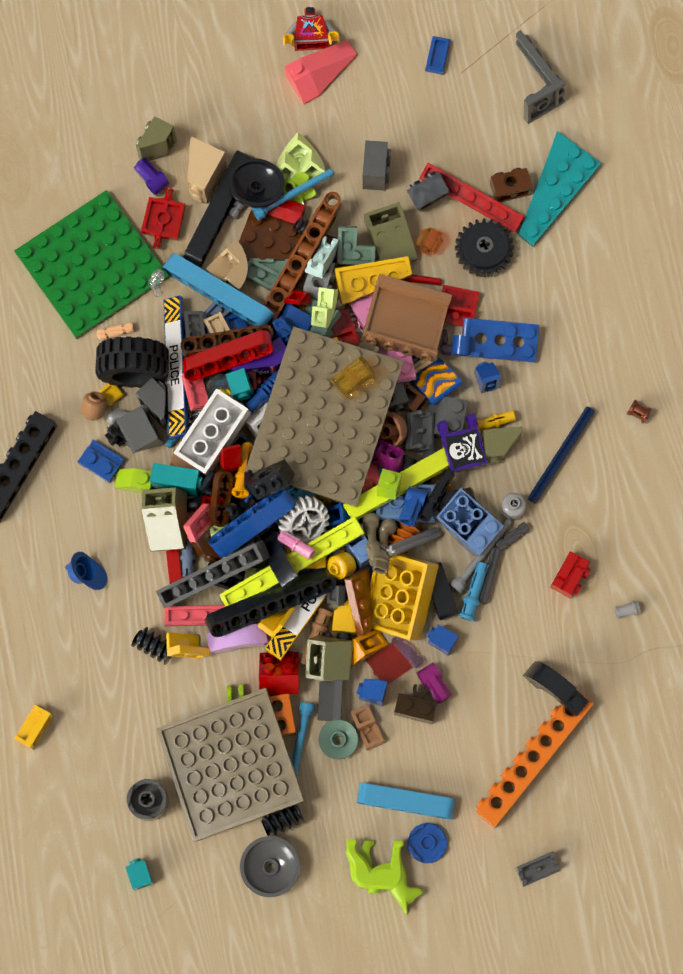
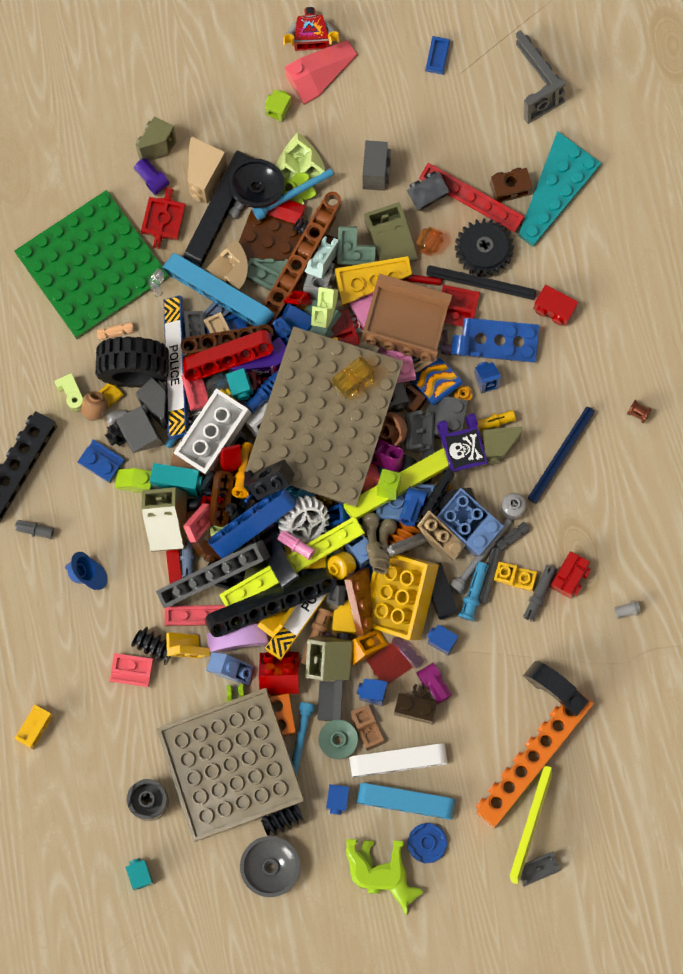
none -> dark grey axle [15,520,54,539]
none -> yellowish green leg [54,373,83,412]
none -> coral plate [109,653,153,688]
none -> medium blue slope [206,652,255,685]
none -> lime brick [265,89,292,122]
none -> blue brick [326,784,349,815]
none -> white beam [349,744,448,778]
none -> tan slope [417,510,465,560]
none -> black axle [426,265,536,300]
none -> light orange plate [454,385,473,401]
none -> yellow slope [494,562,538,592]
none -> neon yellow tile [510,766,553,884]
none -> dark grey pin [523,565,557,622]
none -> red brick [533,284,578,326]

